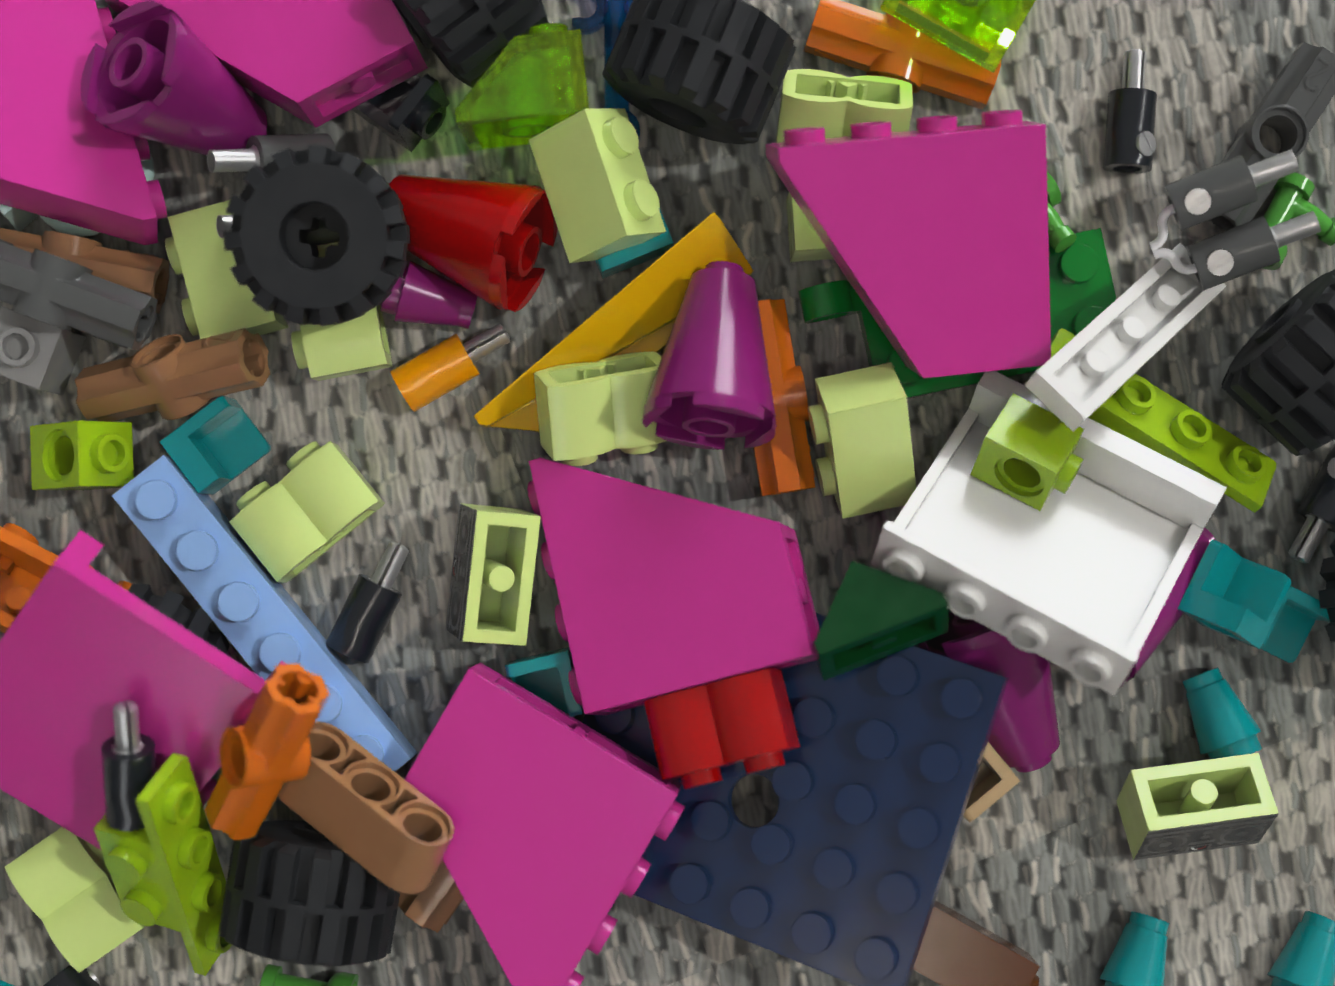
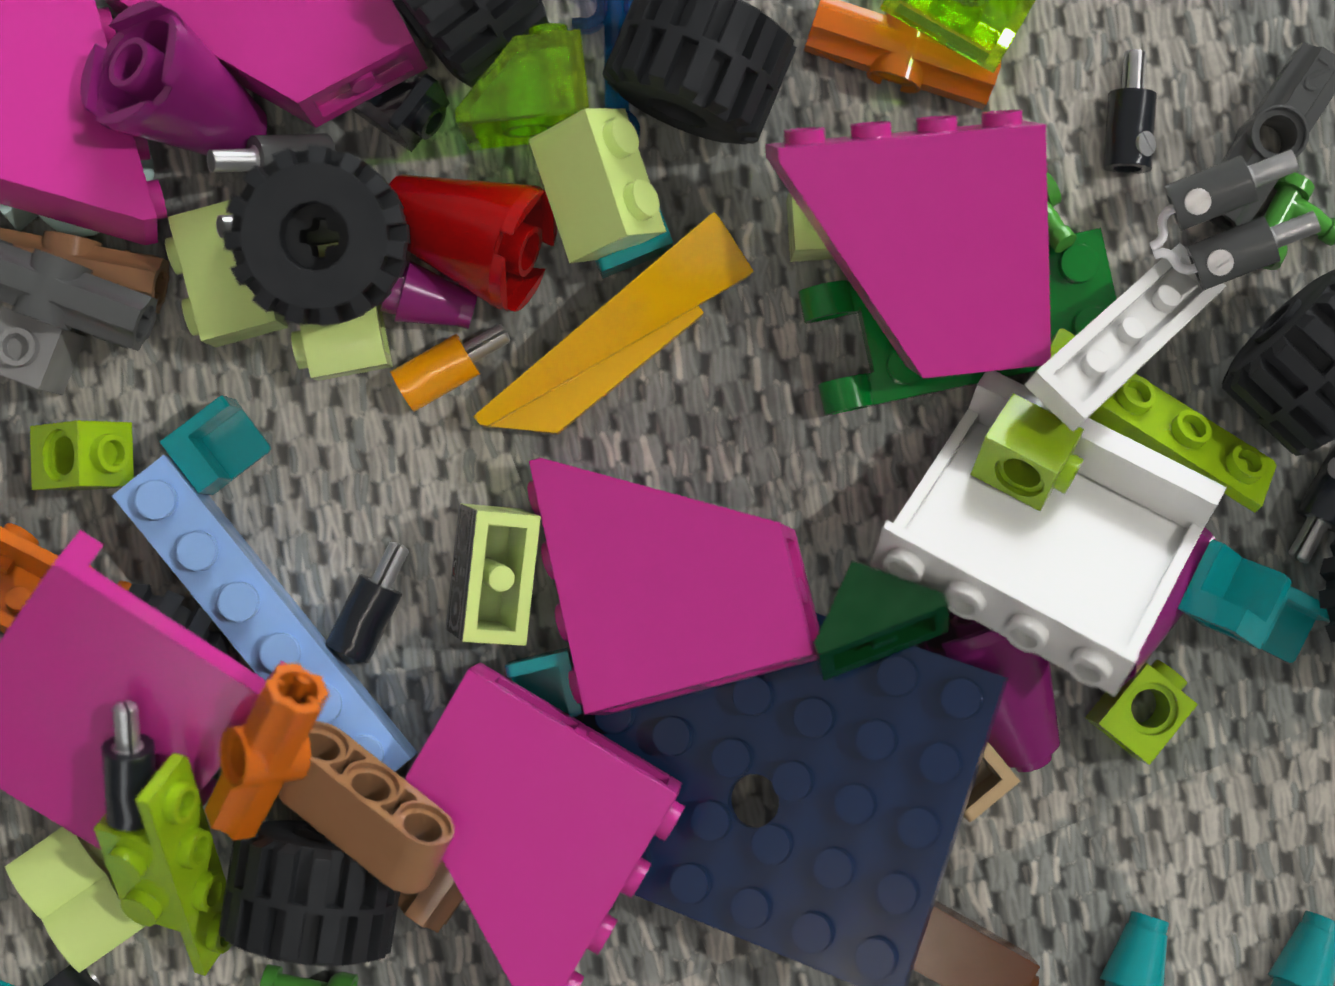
medium nougat piece [74,328,270,422] -> none
yellowish green brick [229,441,385,583] -> none
yellowish green brick [534,352,666,466] -> none
magenta cone [642,261,776,450] -> none
red brick [644,668,801,790] -> none
orange piece [753,299,816,497] -> none
yellowish green brick [776,69,913,143] -> none
yellowish green brick [808,362,916,519] -> none
yellowish green brick [1116,753,1279,860] -> none
teal cone [1182,667,1262,759] -> none
none -> lime brick [1085,659,1198,765]

